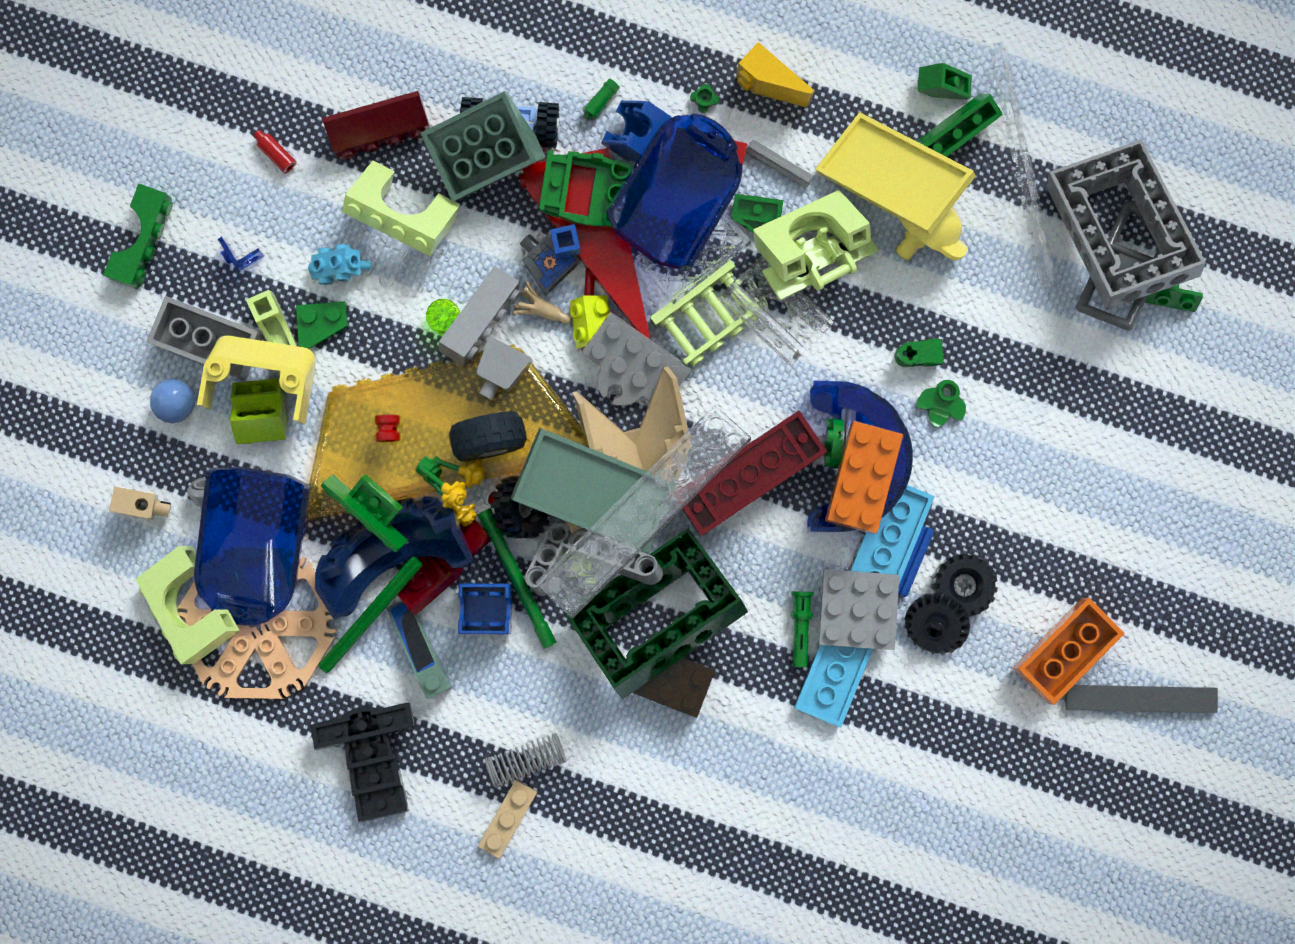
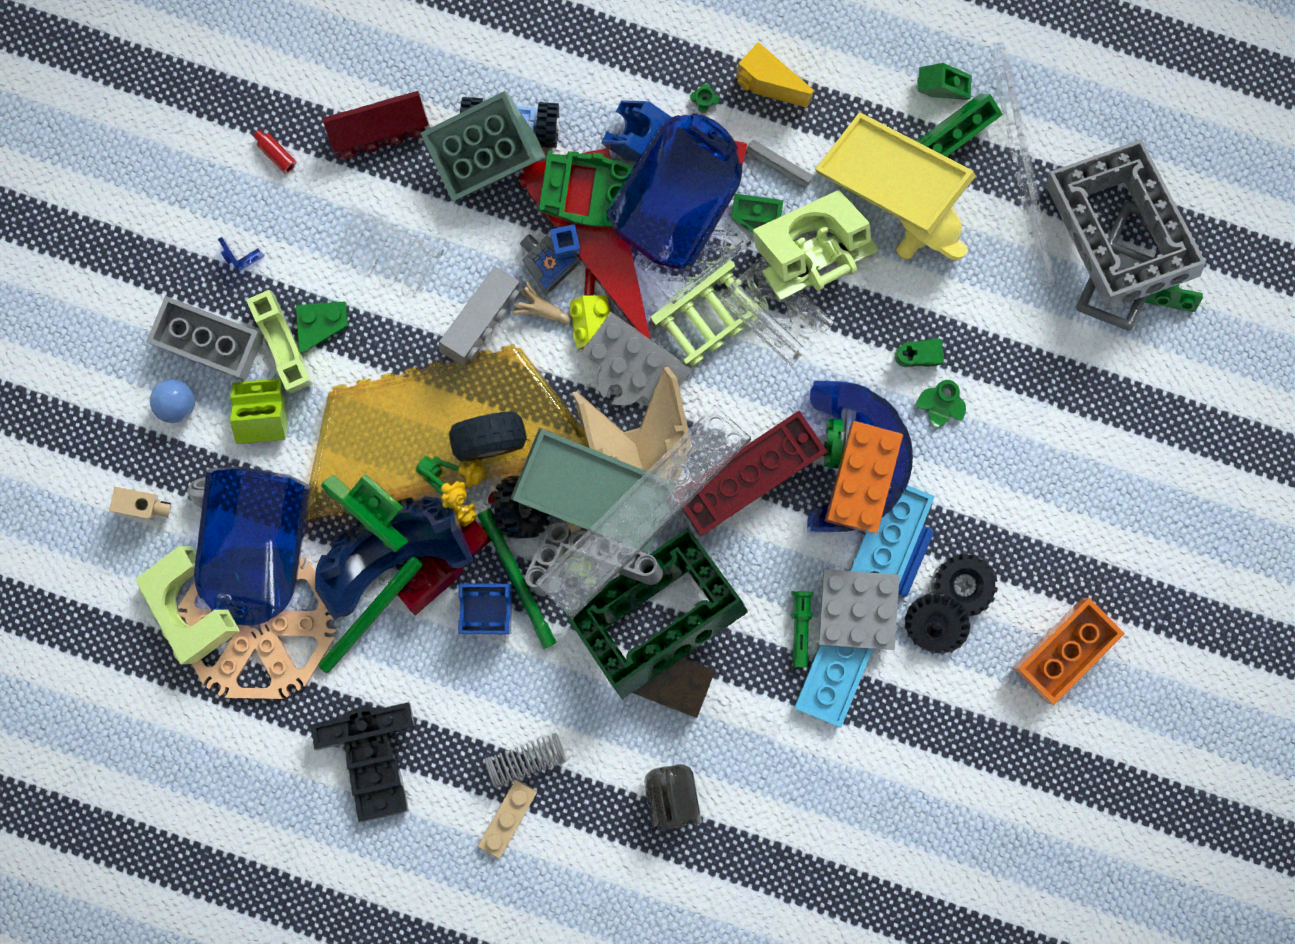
green arch [103,183,173,290] -> none
light yellow windscreen [197,336,316,425] -> none
medium azure brick [308,244,371,285] -> none
yellowish green arch [342,161,460,256] -> none
red wheel [375,415,401,442] -> none
slope [386,601,452,699] -> none
clear neon green wheel [426,299,460,336] -> none
light grey torso [476,336,533,400] -> none
green piece [582,78,620,121] -> none
dark grey tile [1066,685,1218,713] -> none
none -> clear smoke cylinder [644,764,702,832]

